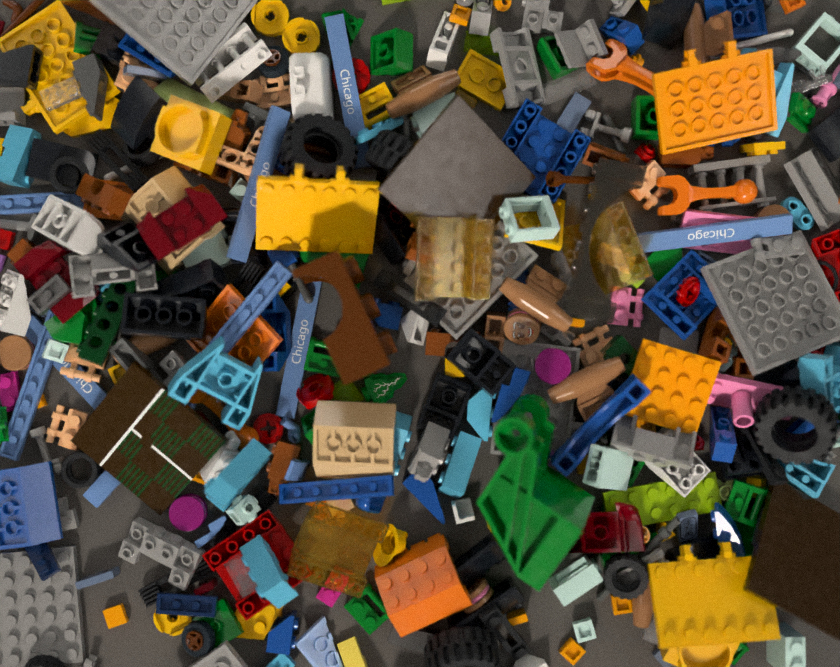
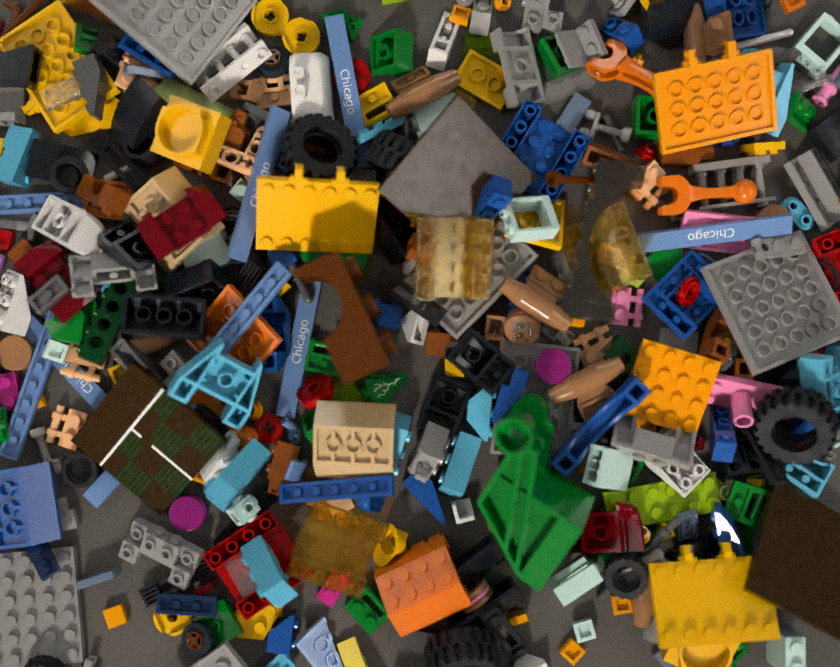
medium blue slope [194,513,230,548] -> none
none -> light orange plate [249,401,263,420]
none -> blue slope [474,174,513,222]

